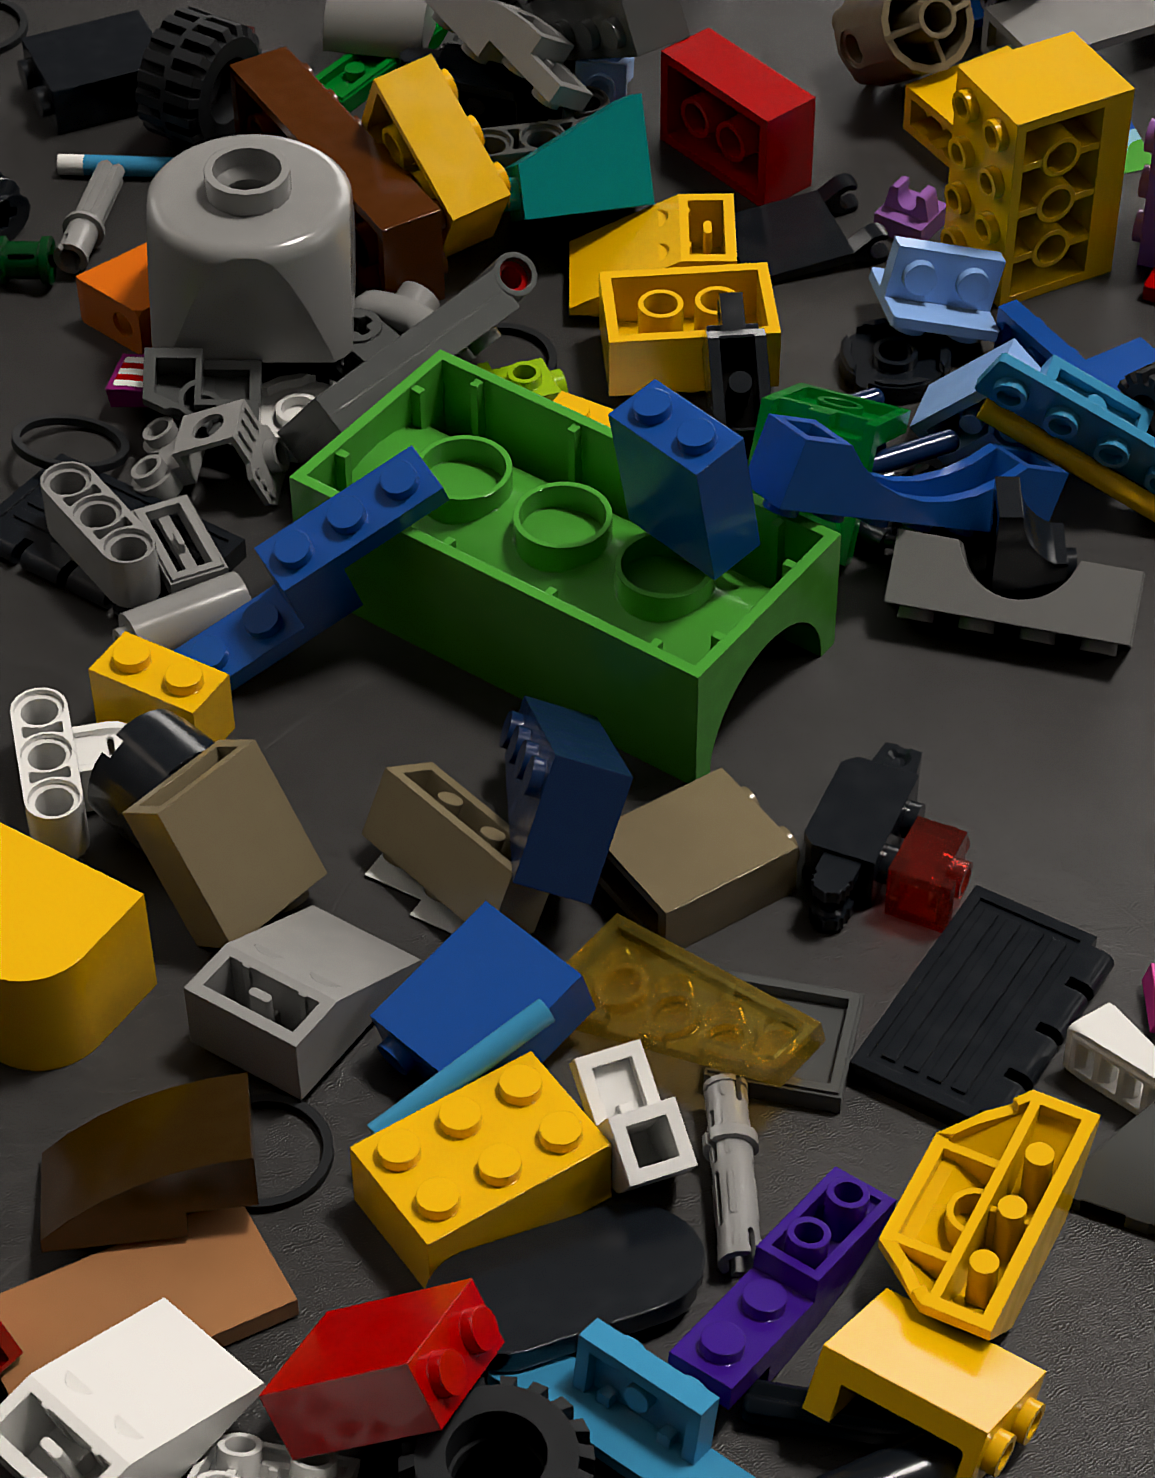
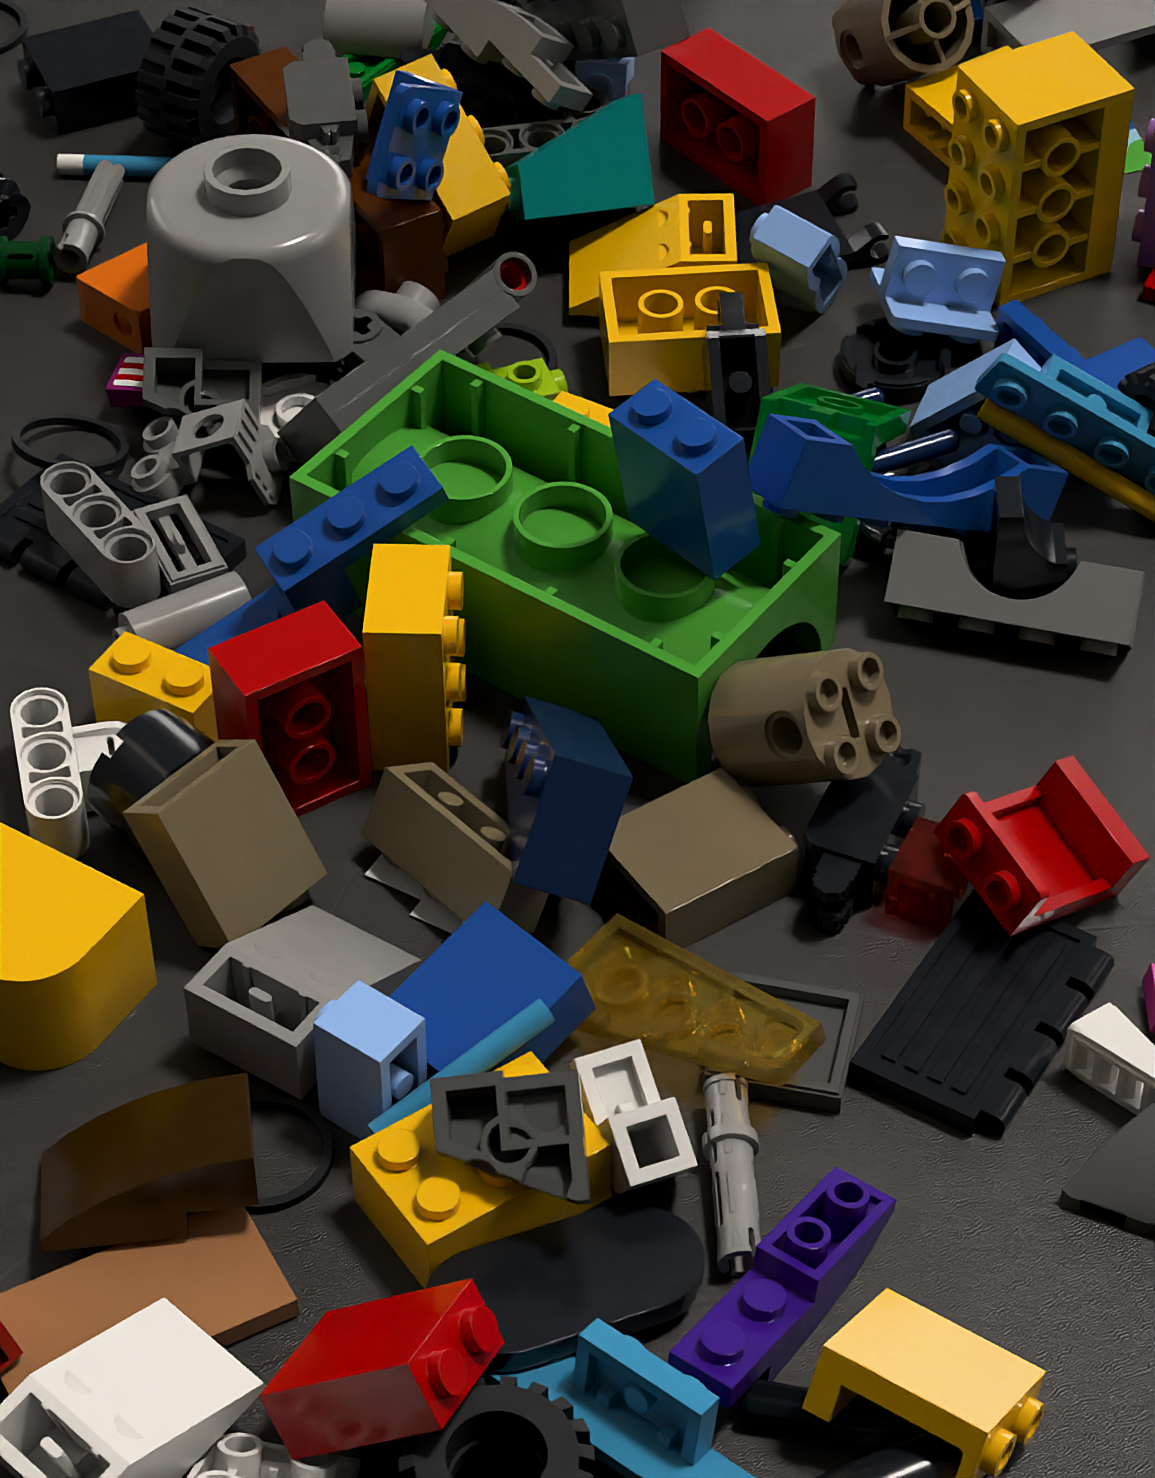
medium lavender tile [874,176,946,241] -> none
yellow wedge [878,1090,1101,1341] -> none
none -> red brick [207,600,372,817]
none -> dark grey hinge [282,38,369,178]
none -> light blue brick [313,980,428,1140]
none -> yellow brick [362,544,468,772]
none -> blue bracket [365,70,463,201]
none -> dark grey slope [430,1069,591,1205]
none -> dark tan cylinder [708,648,901,788]
none -> light blue brick [749,205,847,313]
none -> red panel [933,755,1150,936]

